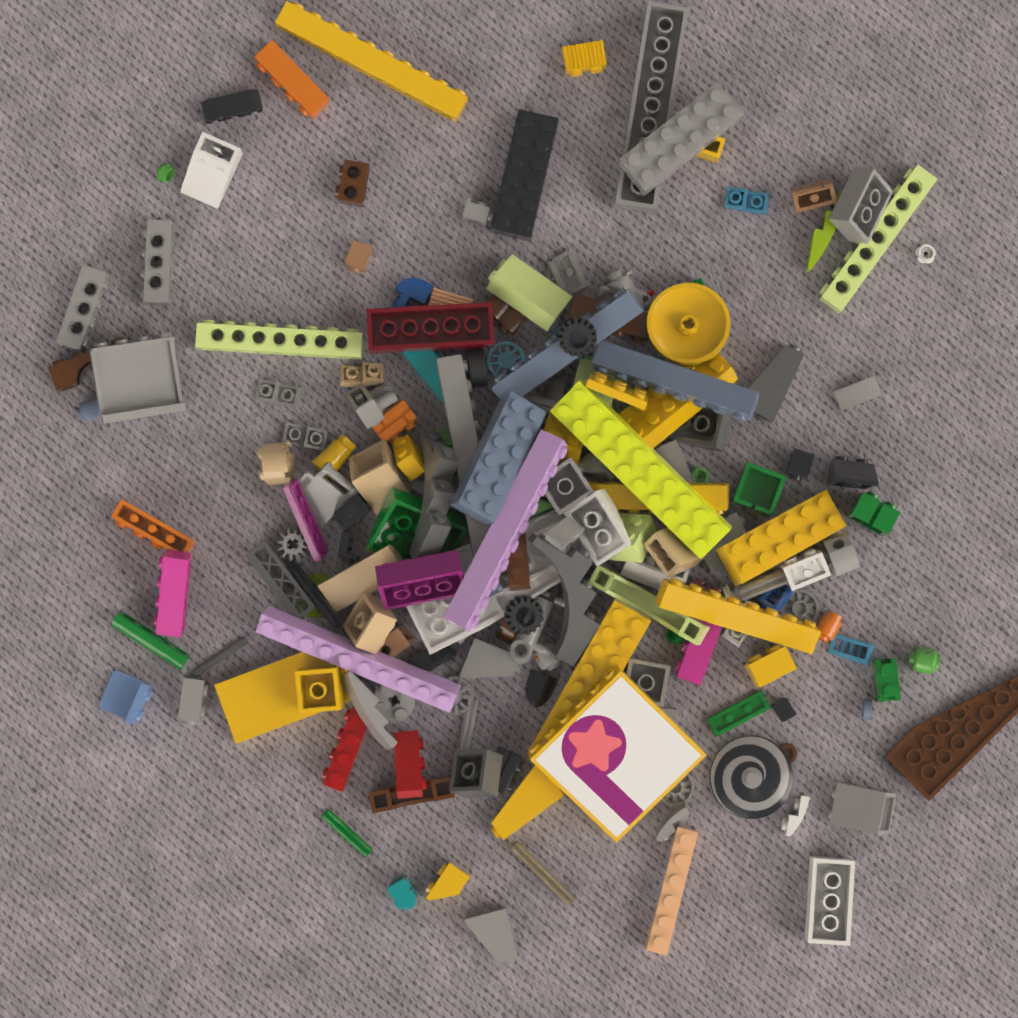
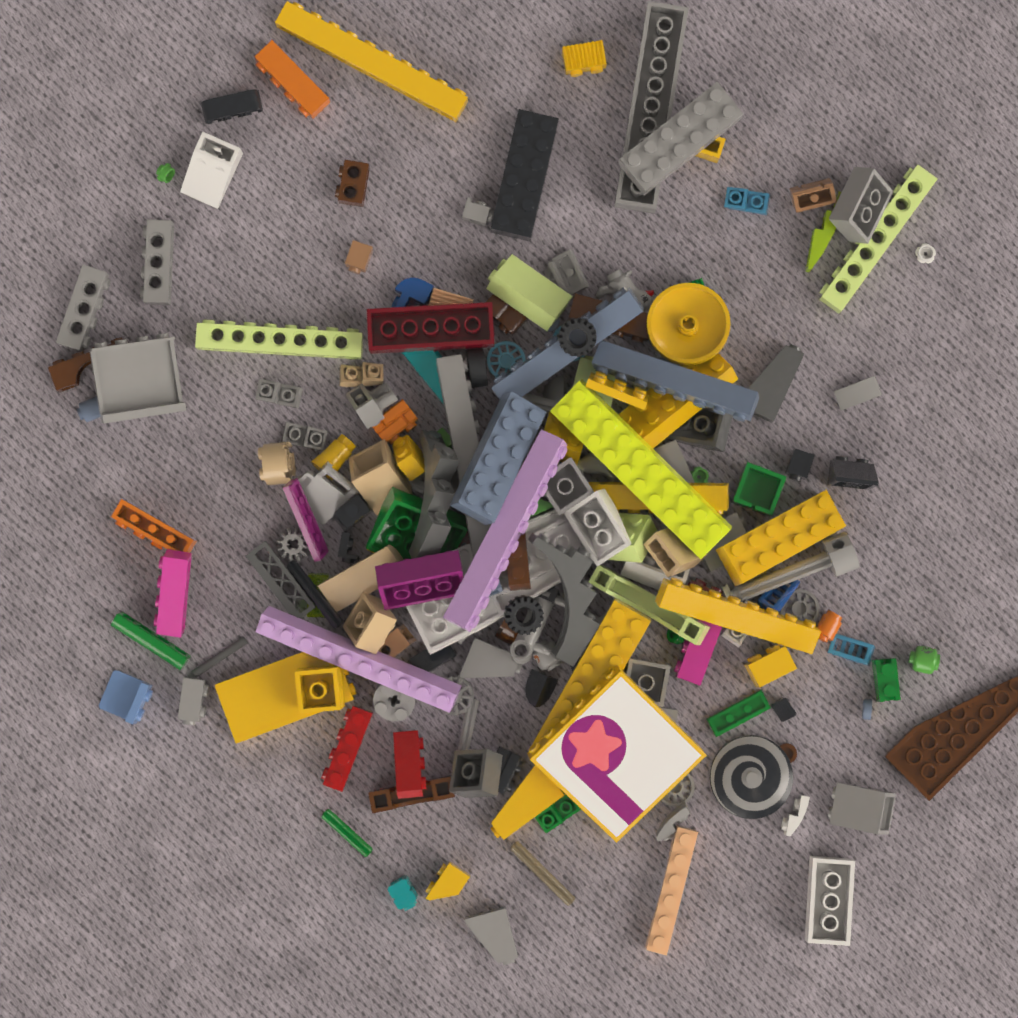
light grey slope [342,671,398,750] -> none
light grey slope [545,517,585,551] -> none
white bracket [780,548,831,591] -> none
green piece [846,491,901,536] -> none
none -> green slope [535,794,581,834]

